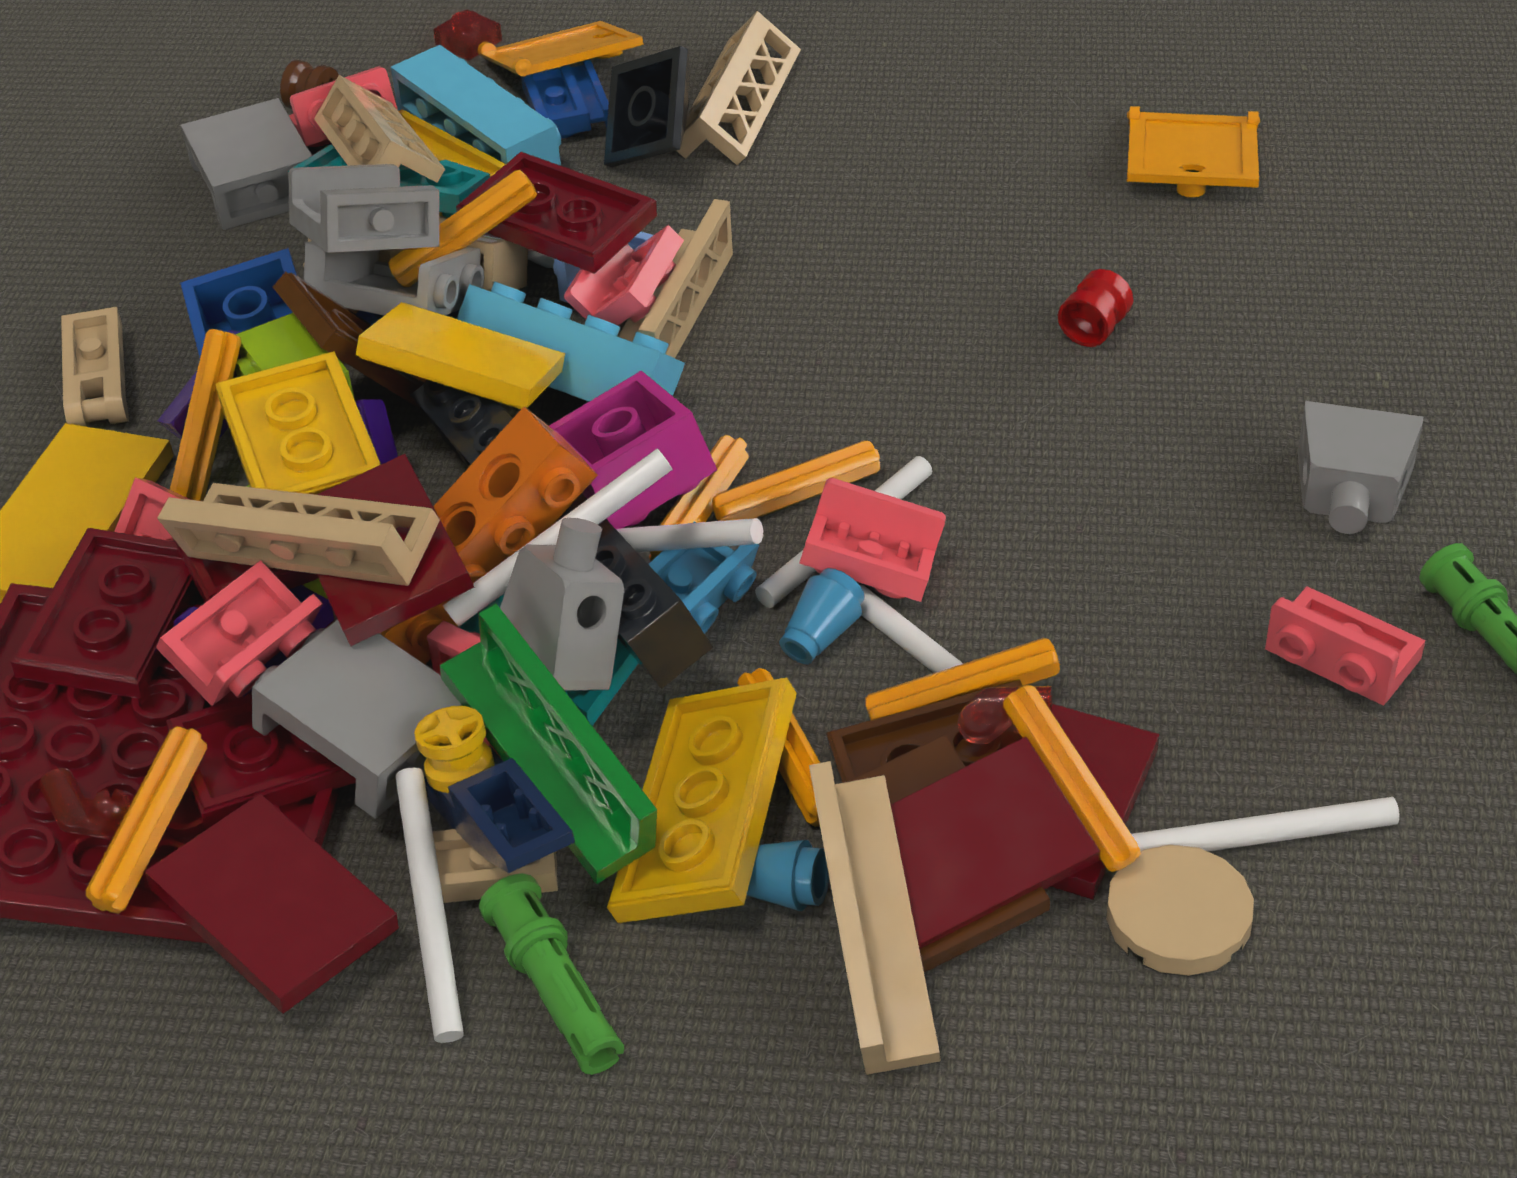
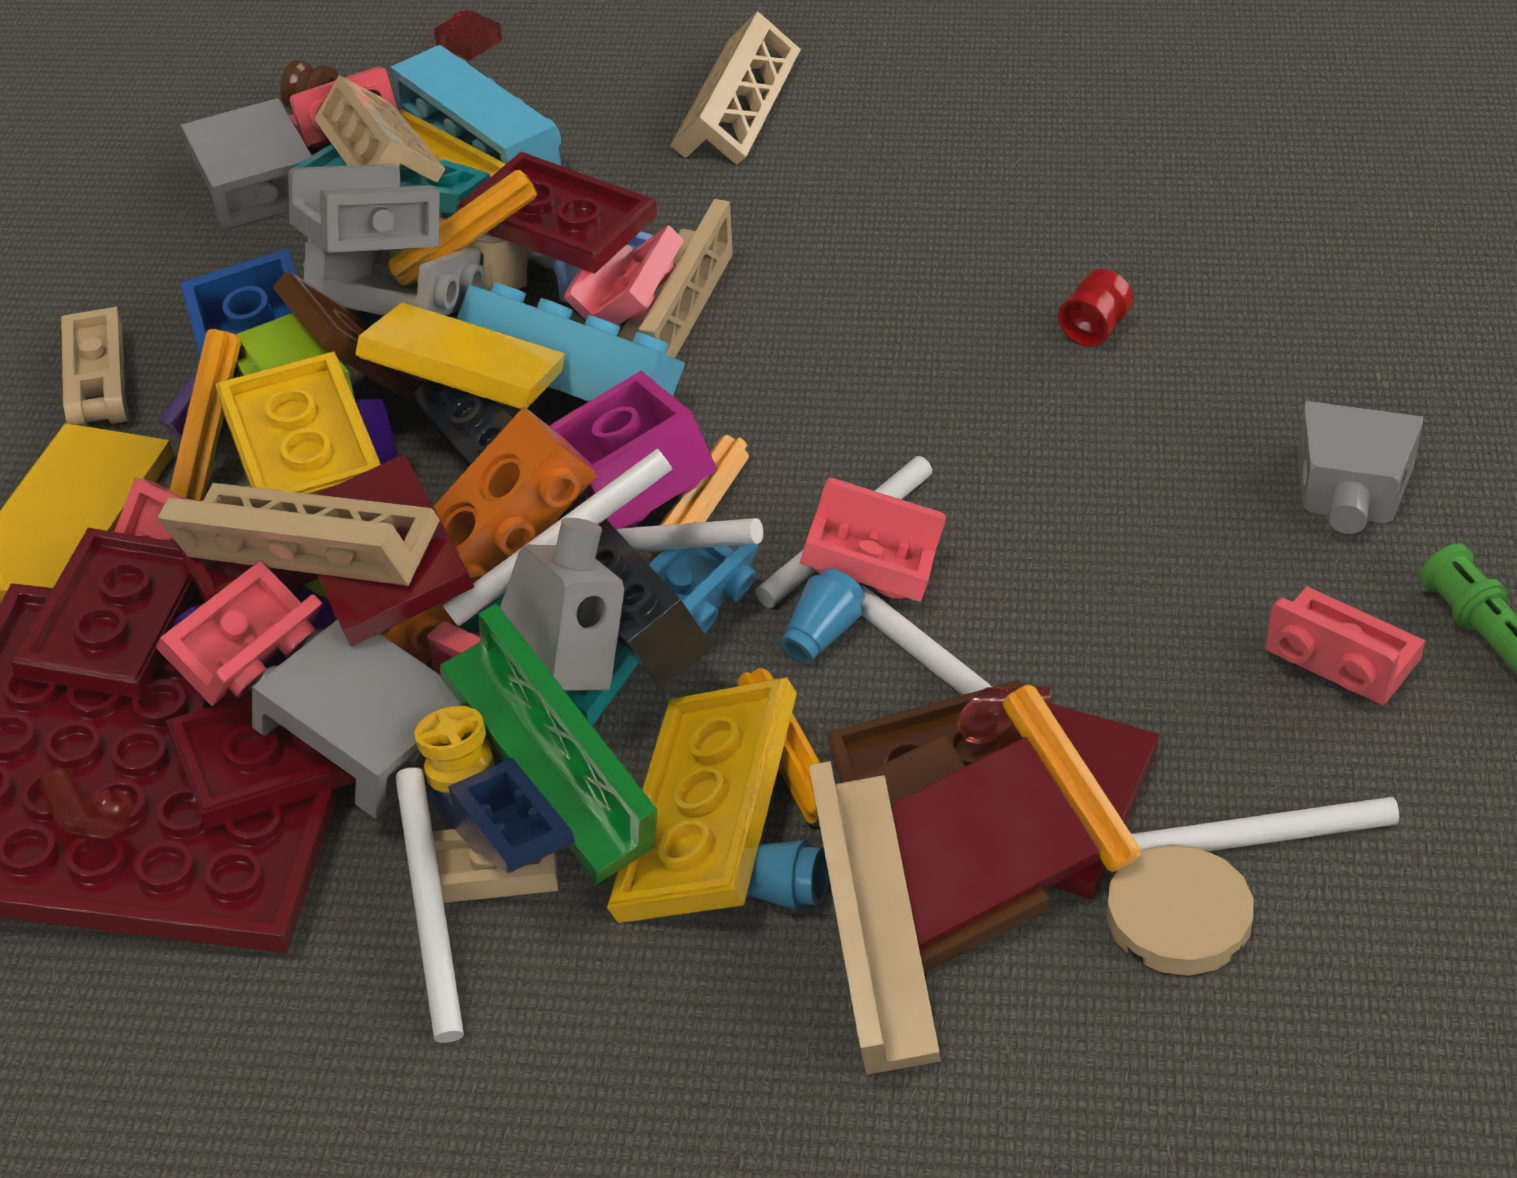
light orange axle [86,726,207,913] -> none
dark red tile [144,793,399,1014] -> none
light orange container [478,21,644,76] -> none
bright green pin [479,873,625,1075] -> none
blue plate [521,59,609,138] -> none
black slope [604,46,690,167] -> none
light orange axle [712,440,880,521] -> none
light orange axle [865,638,1060,720] -> none
light orange container [1127,106,1260,197] -> none

